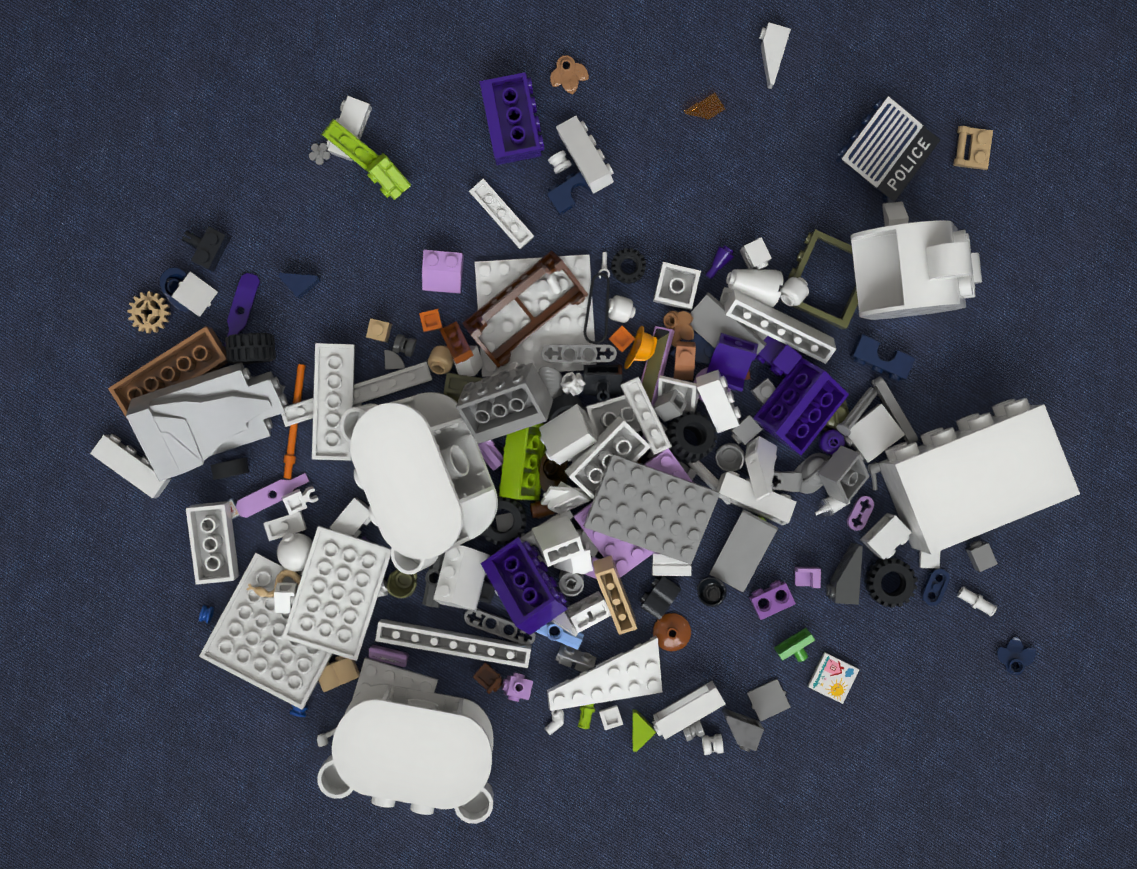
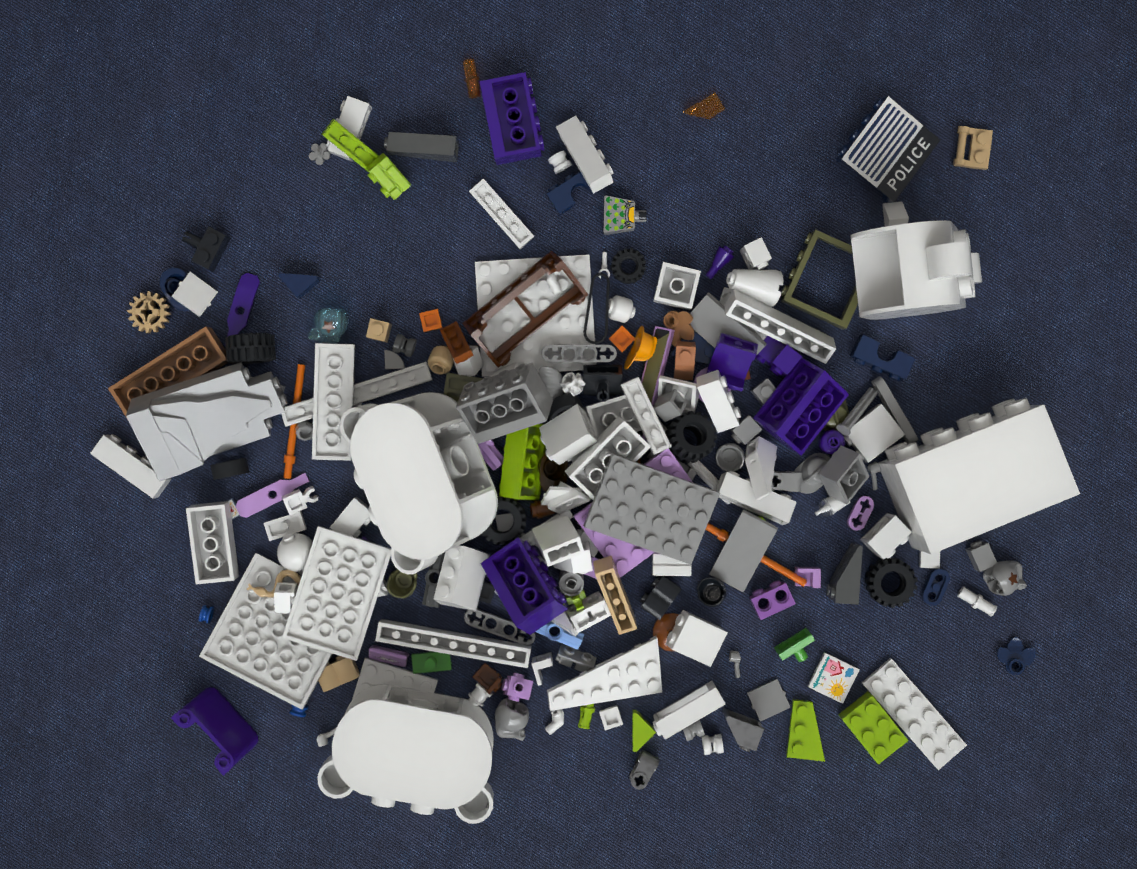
lavender slope [422,250,464,294] -> none
medium nougat plate [550,55,589,94] -> none
white slope [759,22,791,89] -> none
white head [780,277,809,306] -> none
none -> dark purple windscreen [171,687,259,776]
none -> light grey tile [295,421,313,441]
none -> clear light blue piece [308,308,348,344]
none -> dark grey slope [384,132,459,163]
none -> bright green tile [411,651,452,674]
none -> clear orange axle [463,59,481,99]
none -> white brick [468,683,493,707]
none -> light grey piece [495,698,529,741]
none -> white panel [532,652,553,686]
none -> lime plate [565,589,586,611]
none -> torso [603,196,646,235]
none -> flat silver piece [629,750,660,790]
none -> white brick [666,610,728,667]
none -> orange bar [705,523,807,587]
none -> light grey hand [729,651,741,678]
none -> lime wing [786,699,825,762]
none -> lime brick [838,691,908,764]
none -> white plate [862,658,967,770]
none -> light grey piece [983,561,1027,596]

